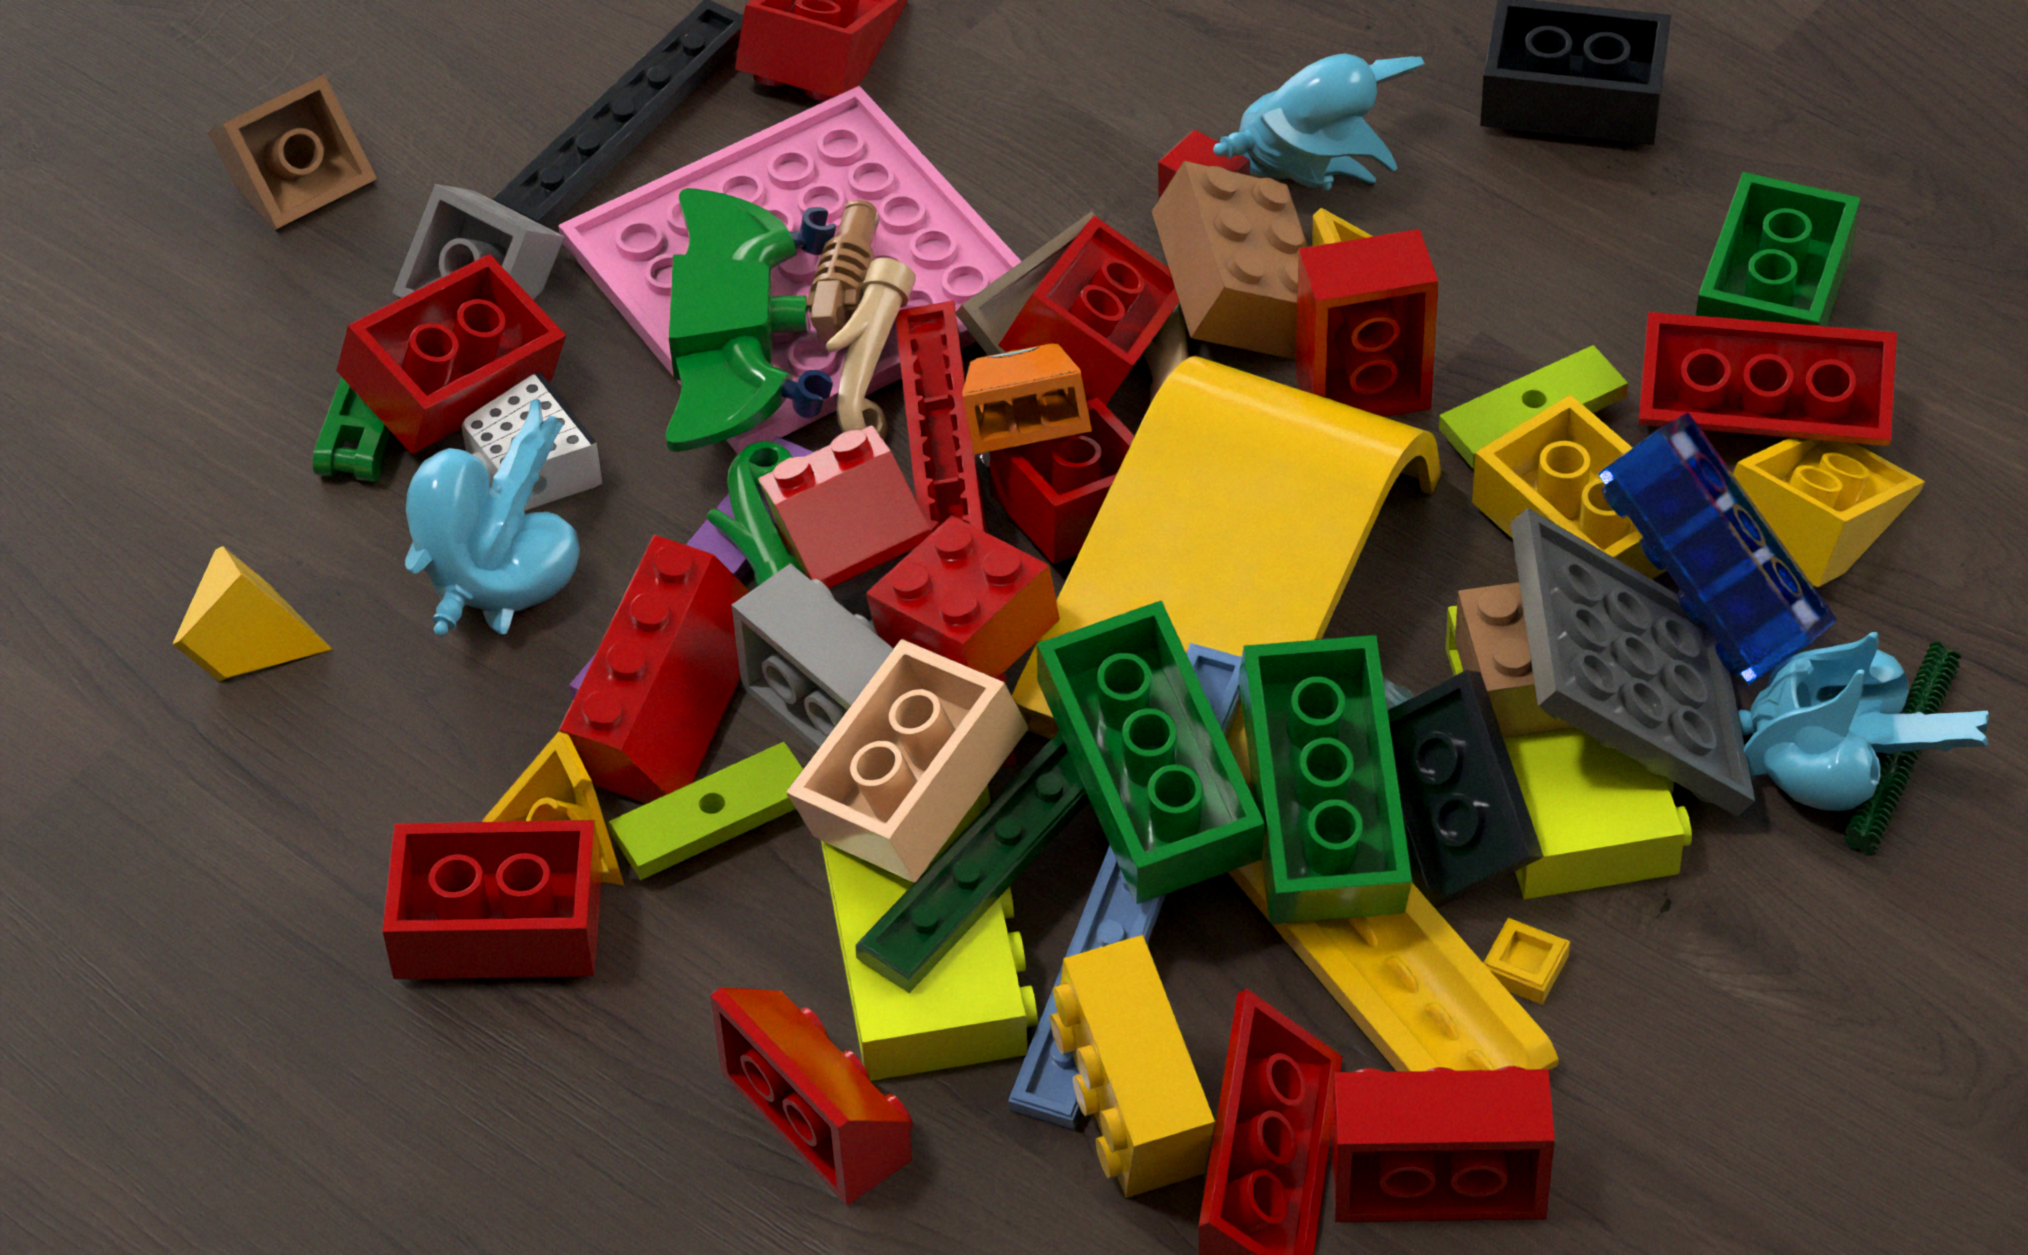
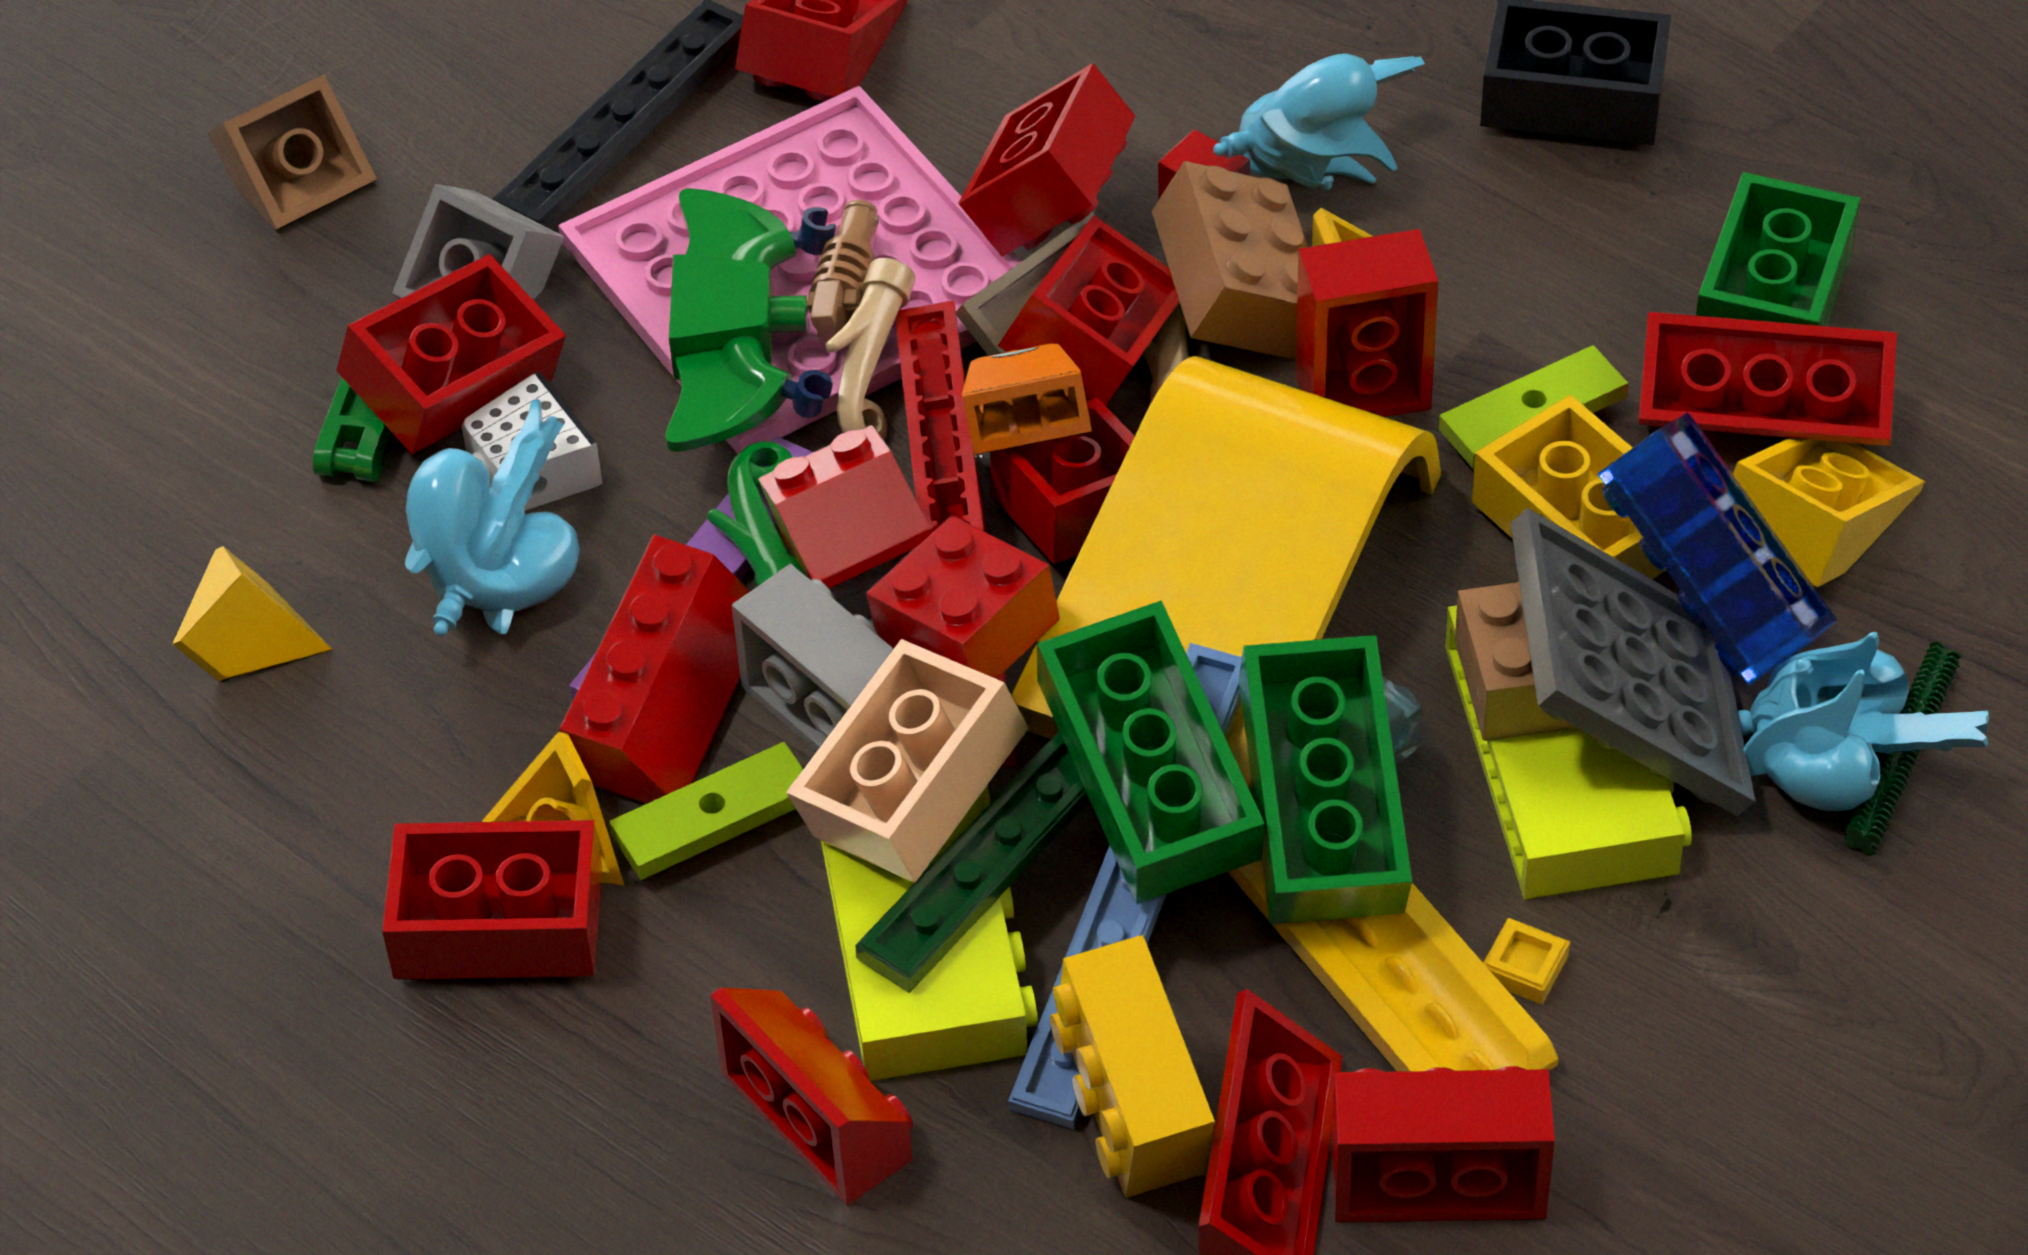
black plate [1387,670,1544,909] -> none
none -> red brick [958,63,1136,257]

